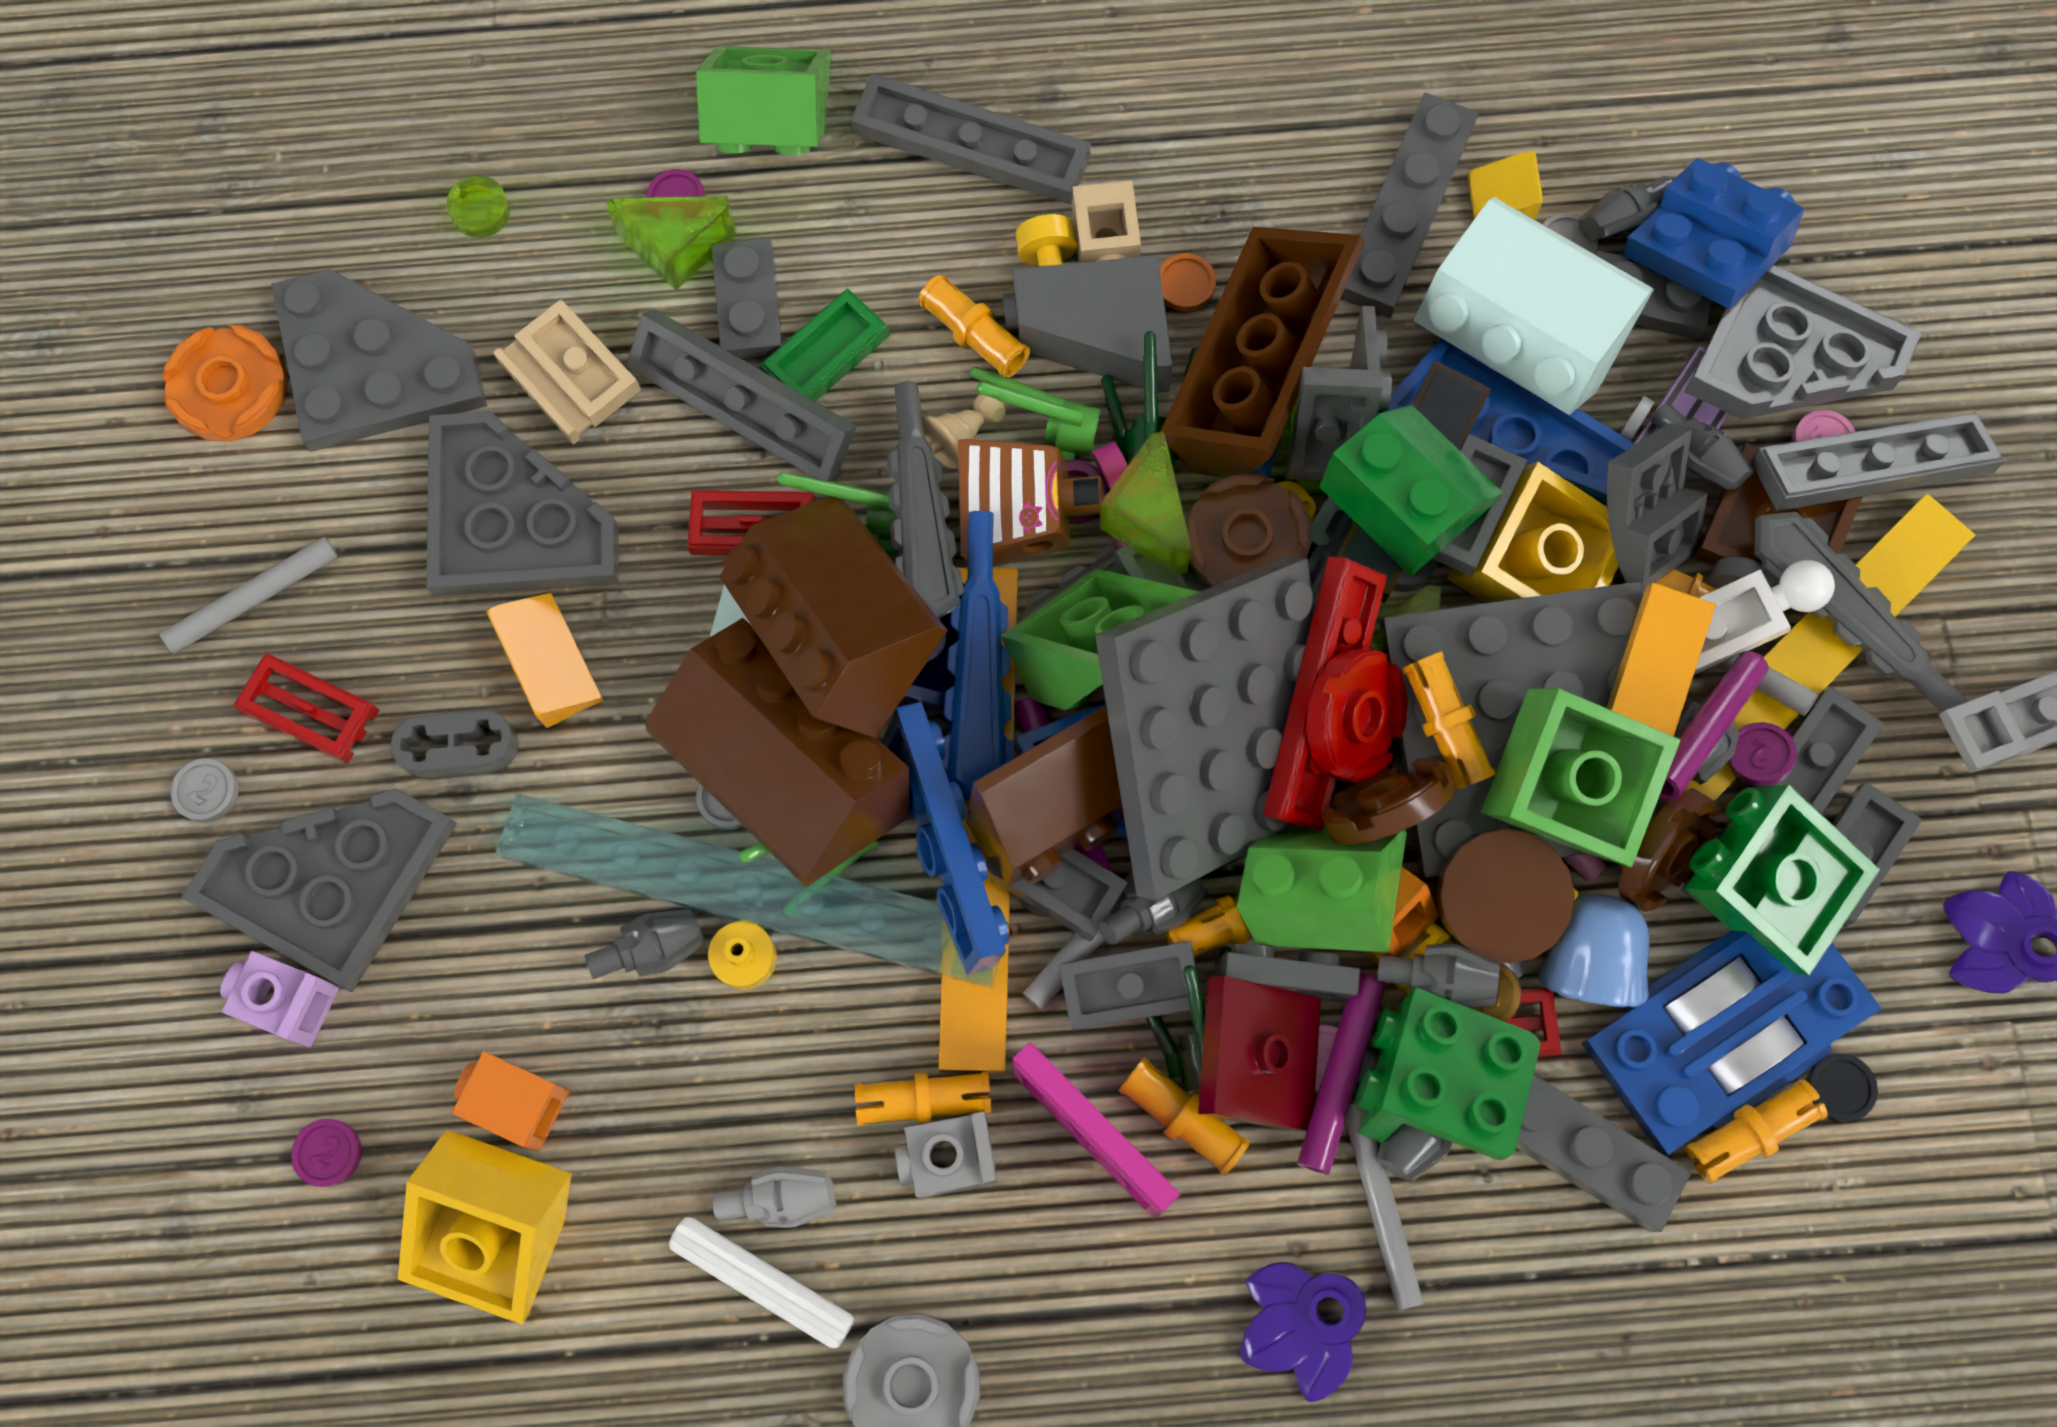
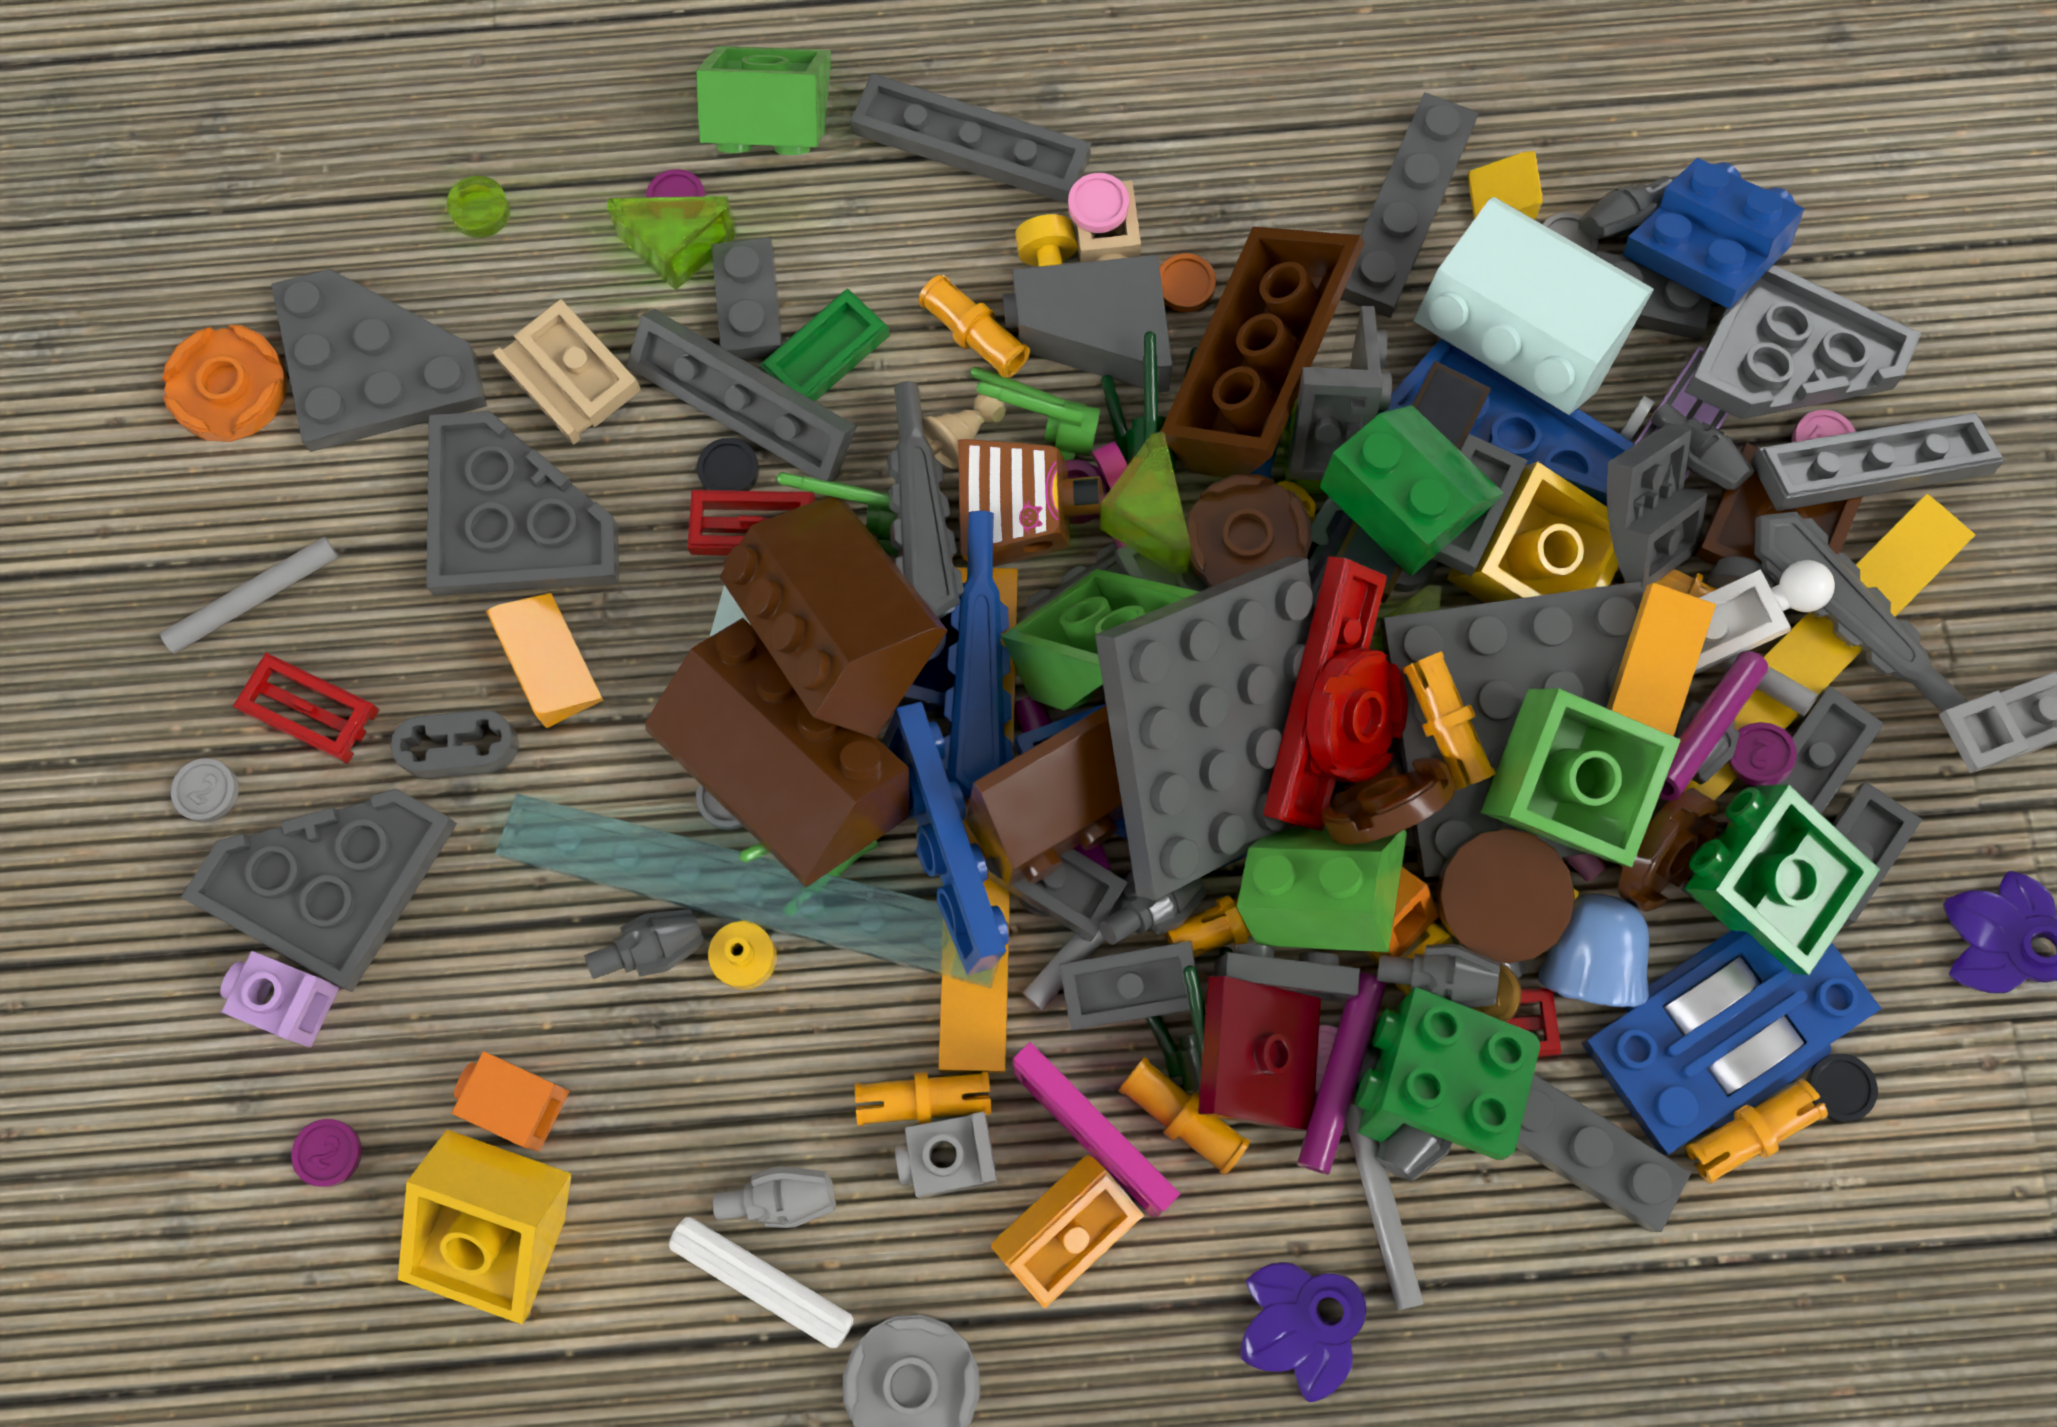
none -> black piece [697,438,759,491]
none -> light orange slope [991,1155,1144,1309]
none -> bright pink piece [1068,173,1129,233]

